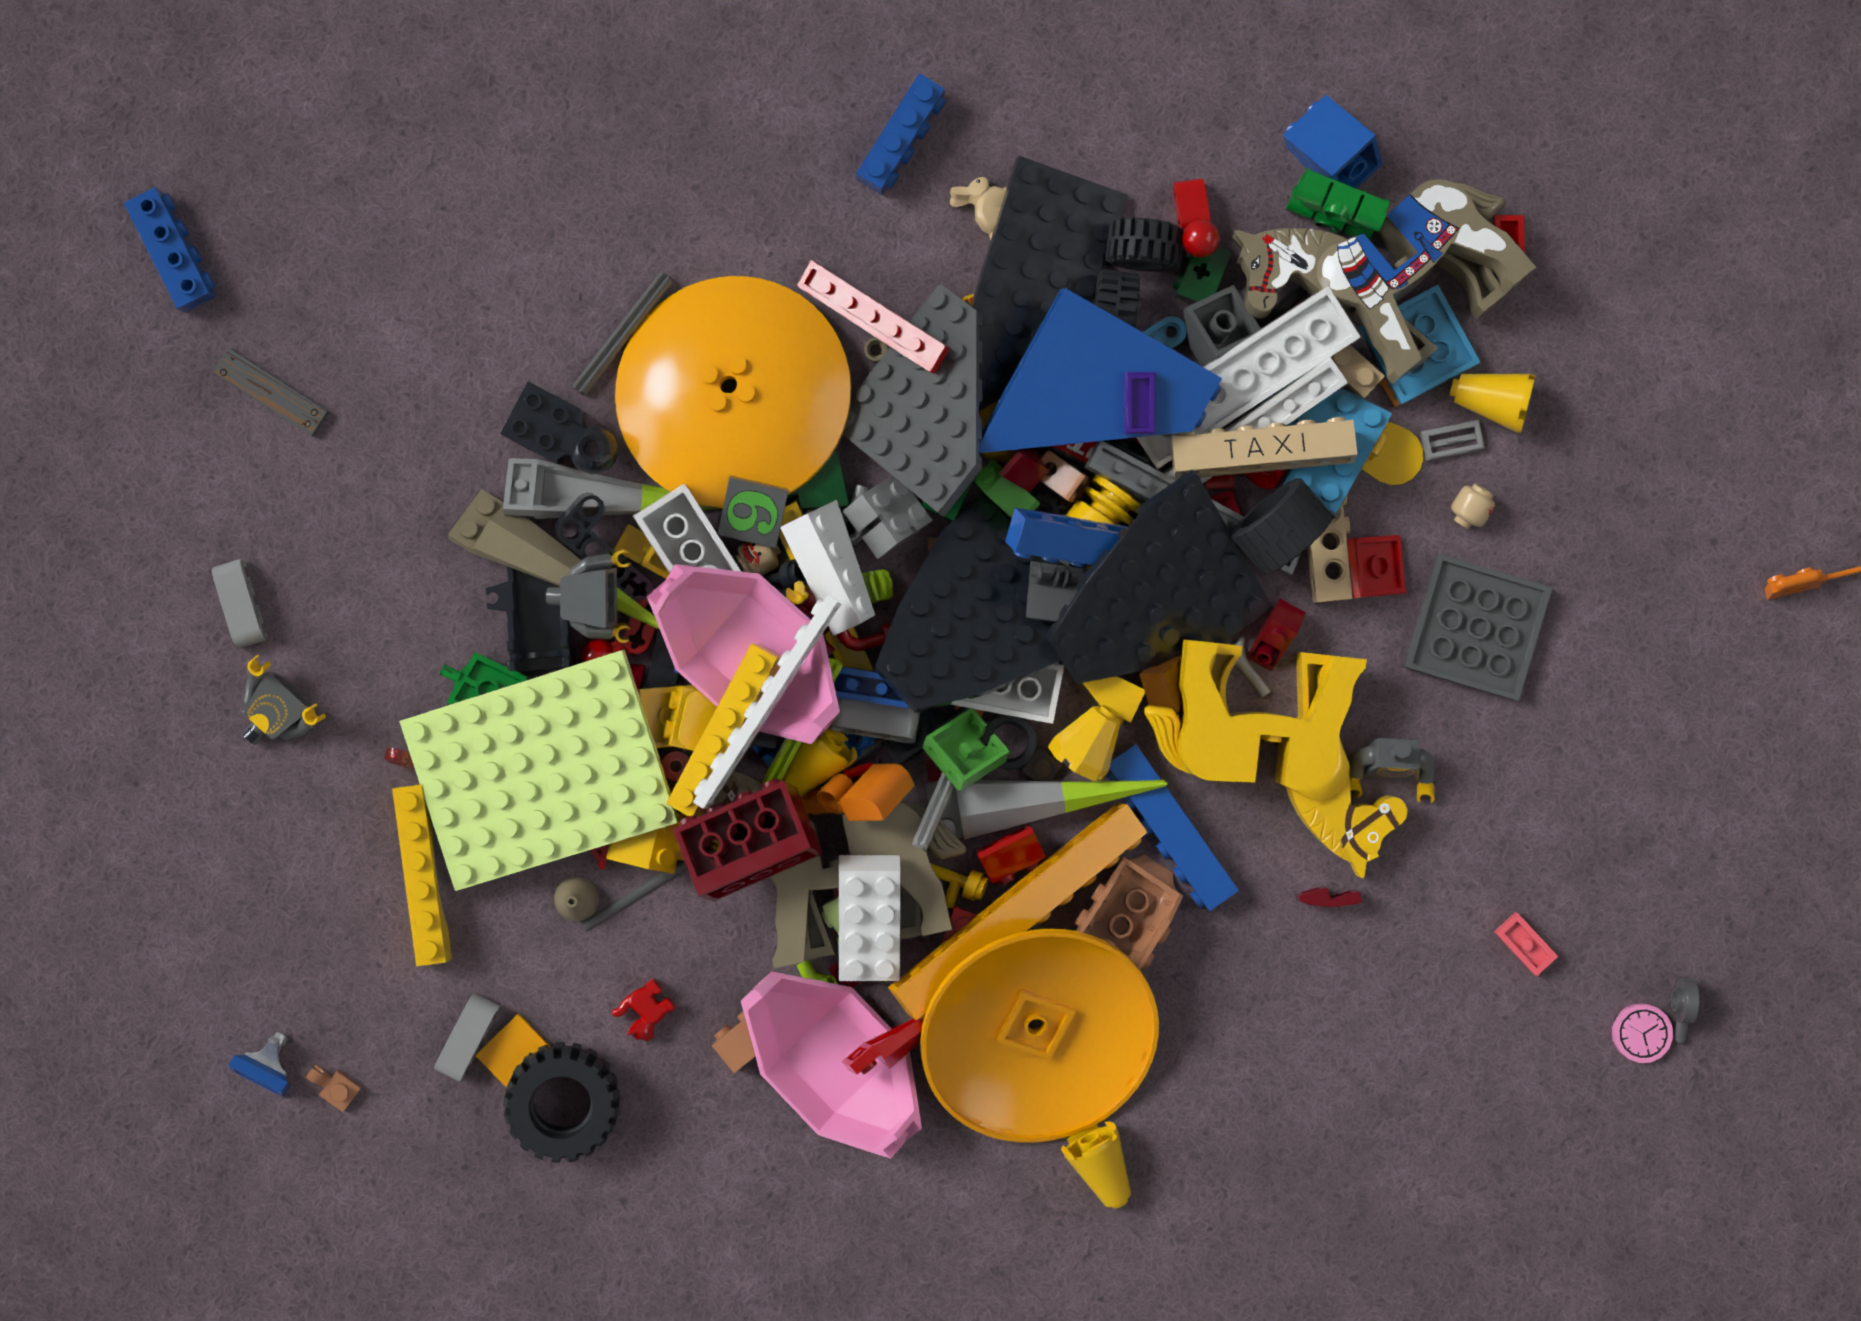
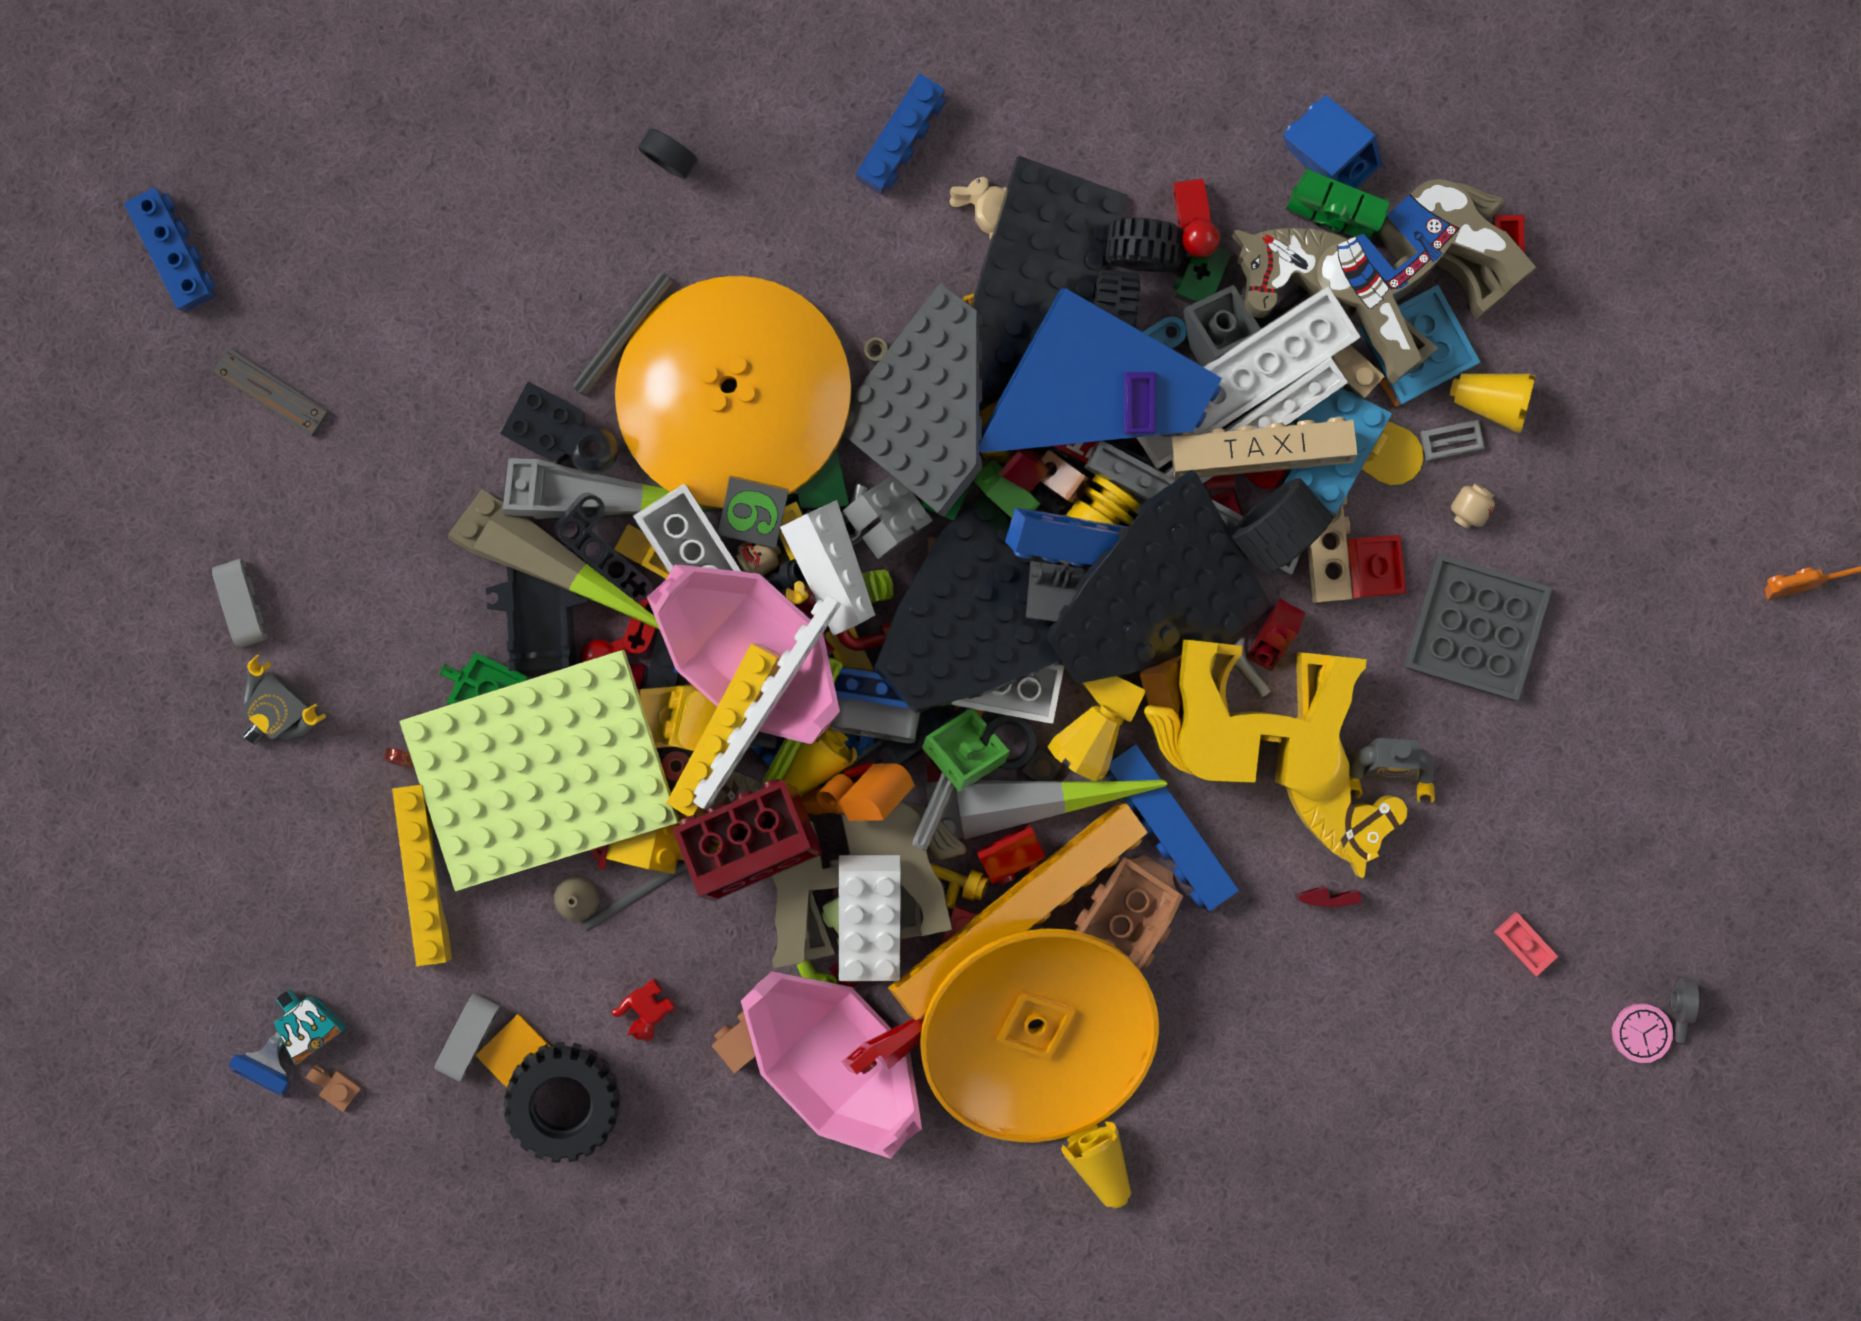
dark grey torso [546,550,631,643] -> none
plate [797,260,950,374] -> none
none -> torso [274,989,347,1065]
none -> black tyre [638,129,698,179]

